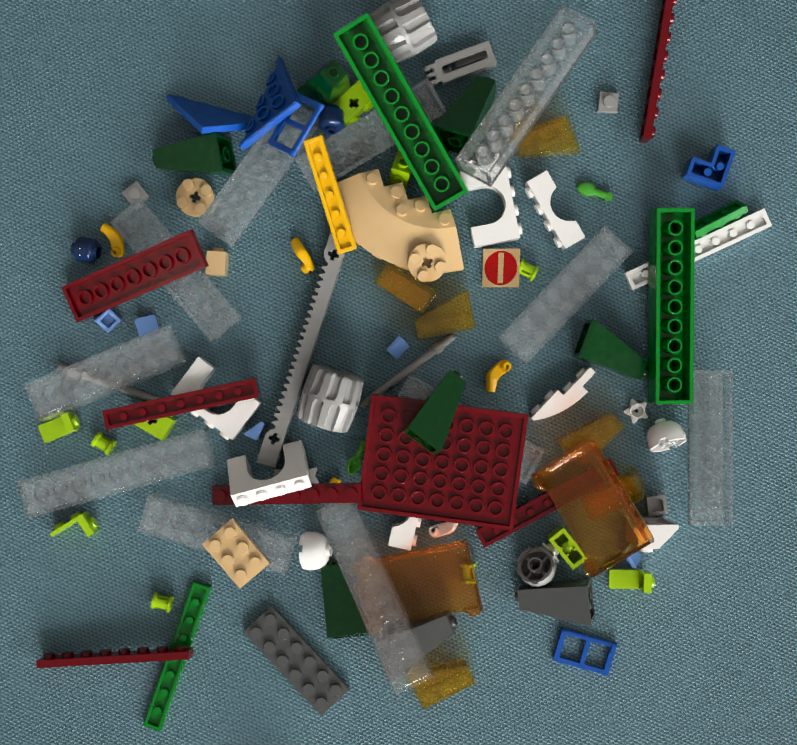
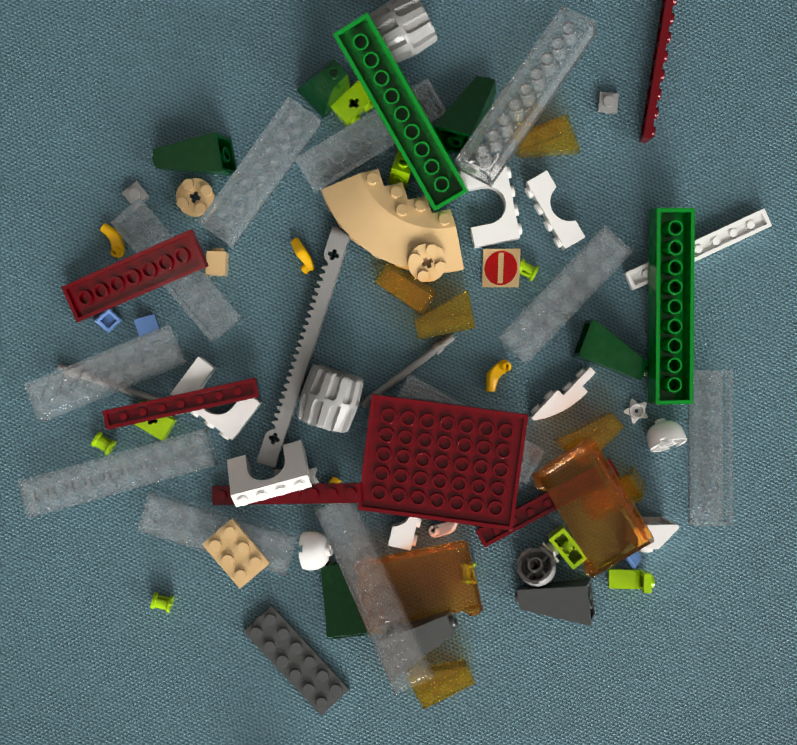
dark red plate [36,645,194,668] -> none
lime bracket [38,411,81,443] -> none
lime bracket [50,511,99,537] -> none
dark blue head [71,237,102,263] -> none
green tile [143,580,212,732] -> none
blue tile [167,94,254,134] -> none
blue tile [239,56,301,150] -> none
medium blue slope [244,421,267,440] -> none
blue window [267,93,325,158] -> none
yellow tile [303,135,357,254] -> none
dark blue head [318,104,344,135] -> none
bright green piece [346,440,366,475] -> none
medium blue slope [387,336,409,359] -> none
dark green slope [403,370,466,455] -> none
light grey hinge [423,40,497,87] -> none
blue window [552,627,617,676] -> none
bright green piece [577,182,613,201] -> none
light grey plate [645,494,668,516] -> none
blue brick [681,145,736,191] -> none
green plate [695,200,748,238] -> none

